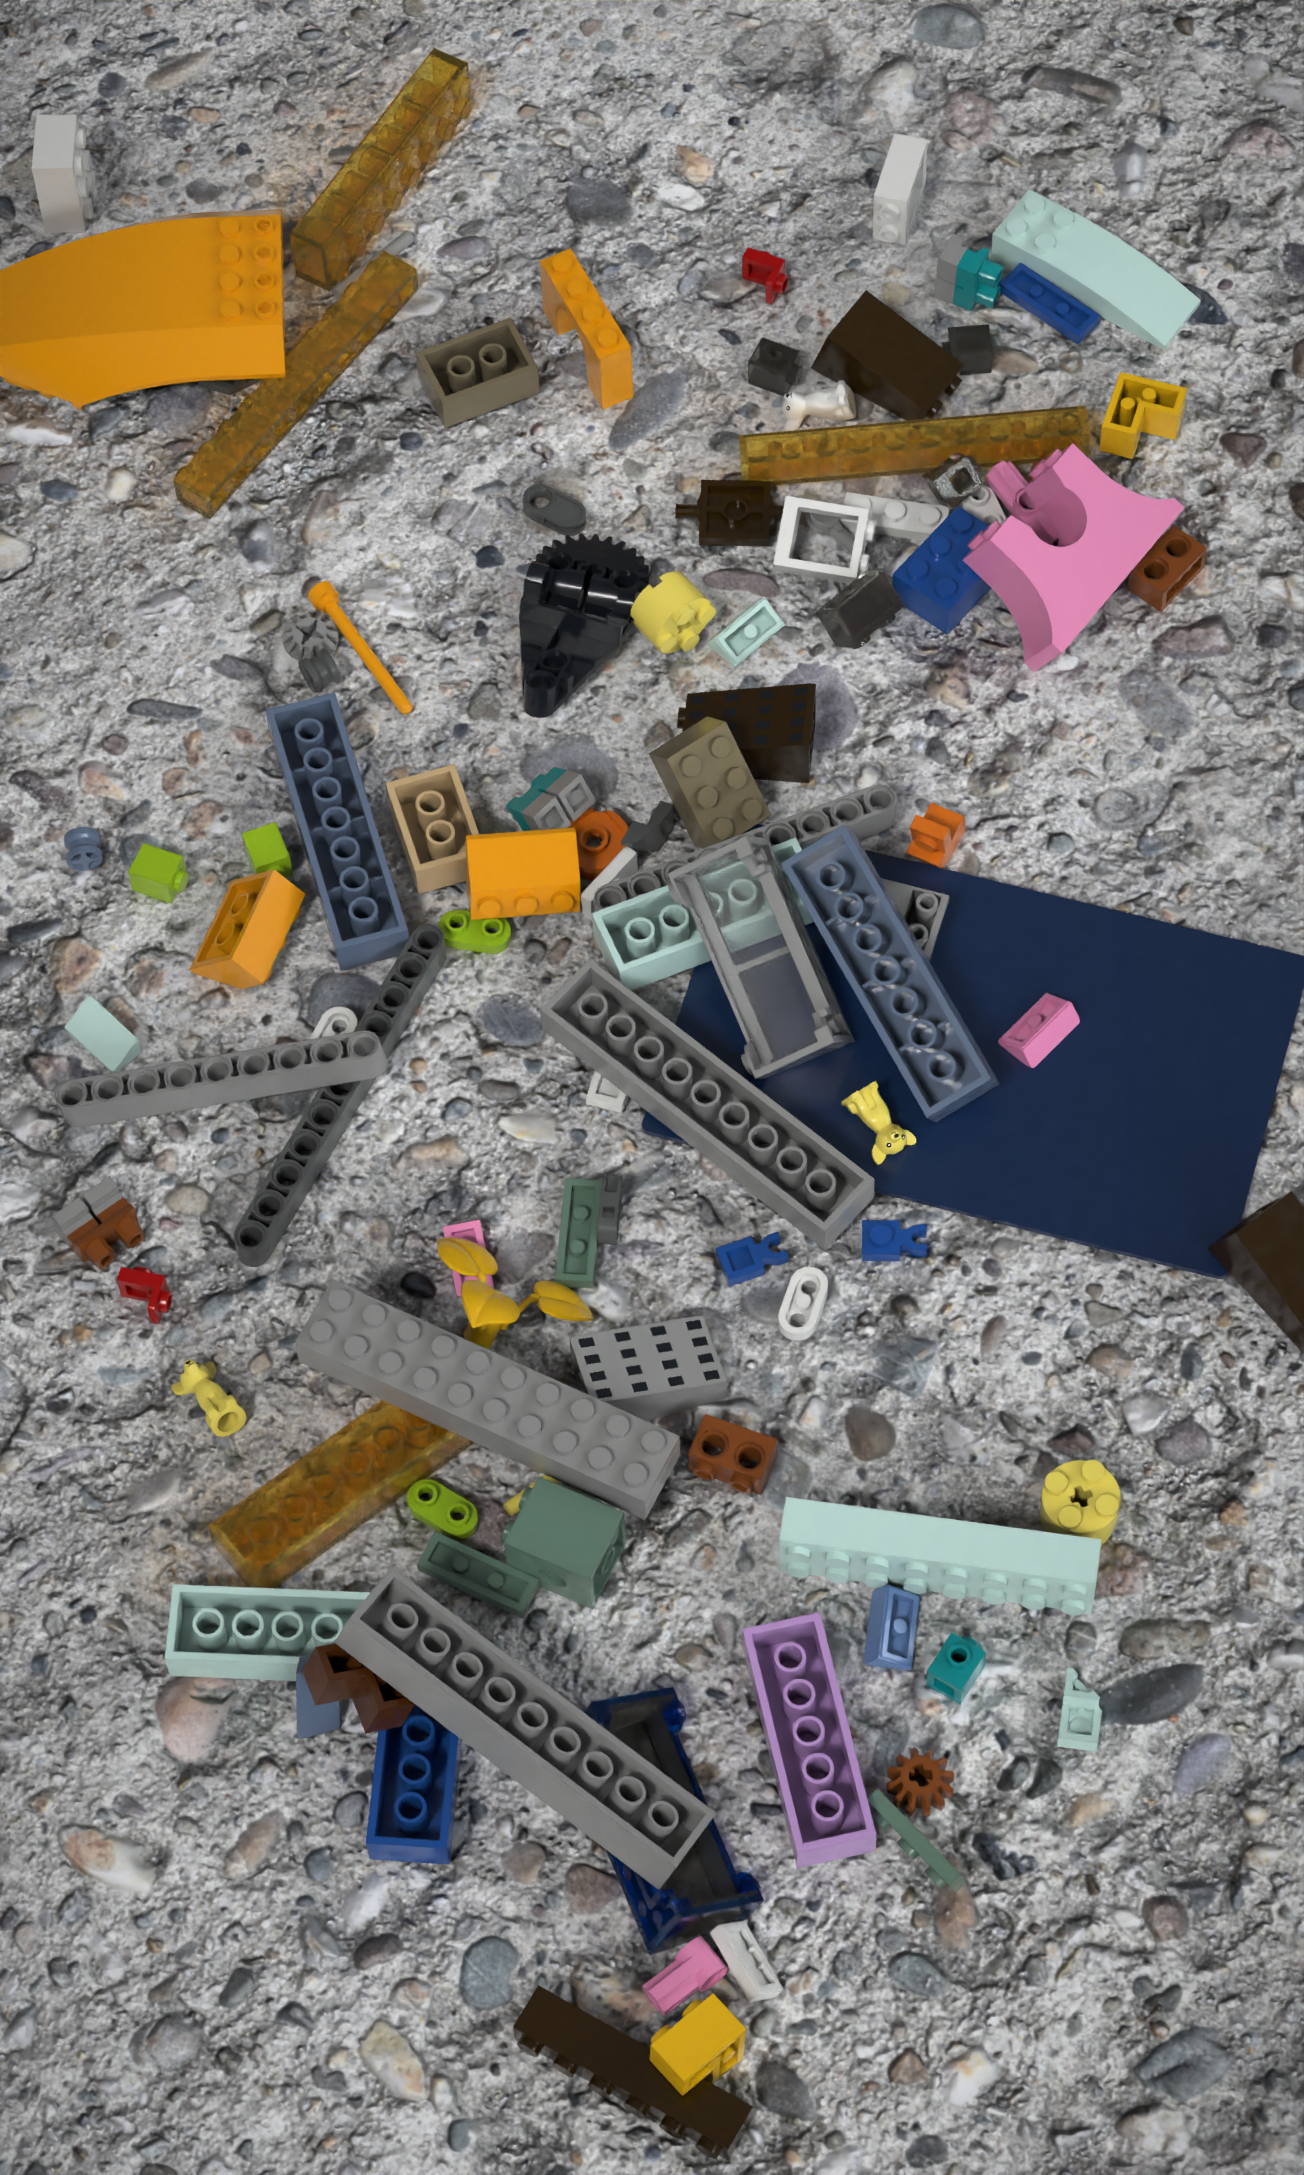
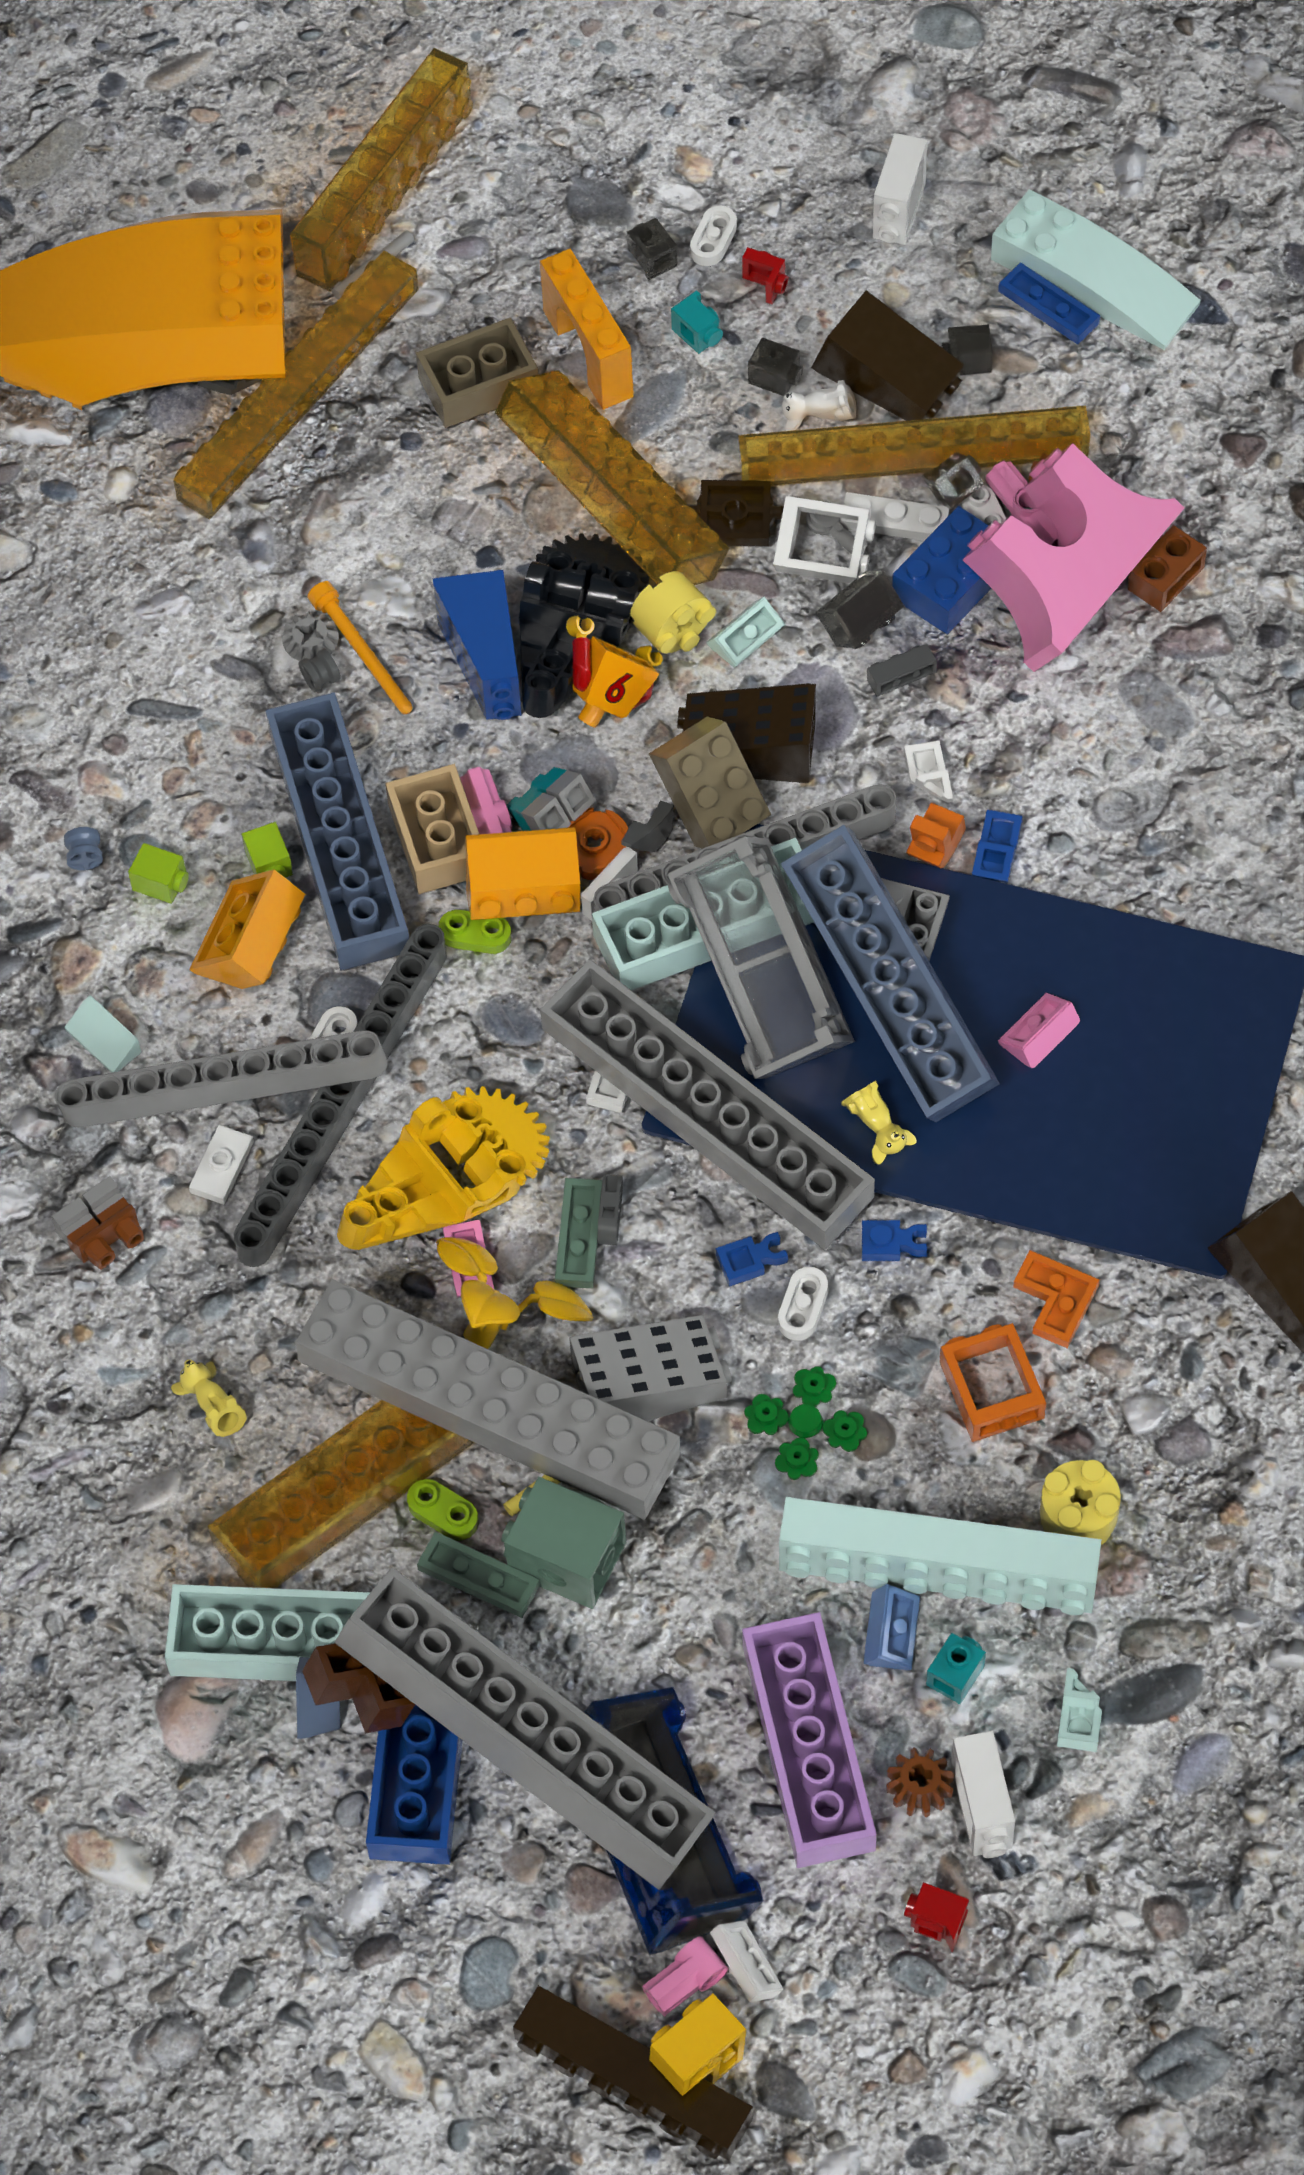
white brick [32,114,95,233] -> none
red bracket [117,1267,172,1325] -> none
dark grey piece [523,484,586,536] -> none
dark orange brick [688,1414,778,1495] -> none
sand green plate [867,1788,967,1893] -> none
teal hips [934,233,1004,311] -> none
yellow brick [1099,372,1187,459] -> none
none -> white plate [189,1125,254,1205]
none -> yellow connector [337,1086,550,1250]
none -> blue slope [432,570,522,720]
none -> bright pink piece [460,767,512,834]
none -> clear yellow brick [495,370,730,585]
none -> light orange torso [566,615,663,728]
none -> clear smoke brick [627,218,678,280]
none -> teal brick [671,290,723,354]
none -> white plate [690,205,737,266]
none -> green plant [744,1366,867,1480]
none -> dark grey piece [867,644,937,697]
none -> white slope [903,740,953,803]
none -> red window [904,1882,969,1953]
none -> orange window [940,1323,1046,1442]
none -> white window [951,1730,1015,1858]
none -> blue slope [972,810,1023,883]
none -> orange plate [1013,1250,1100,1349]

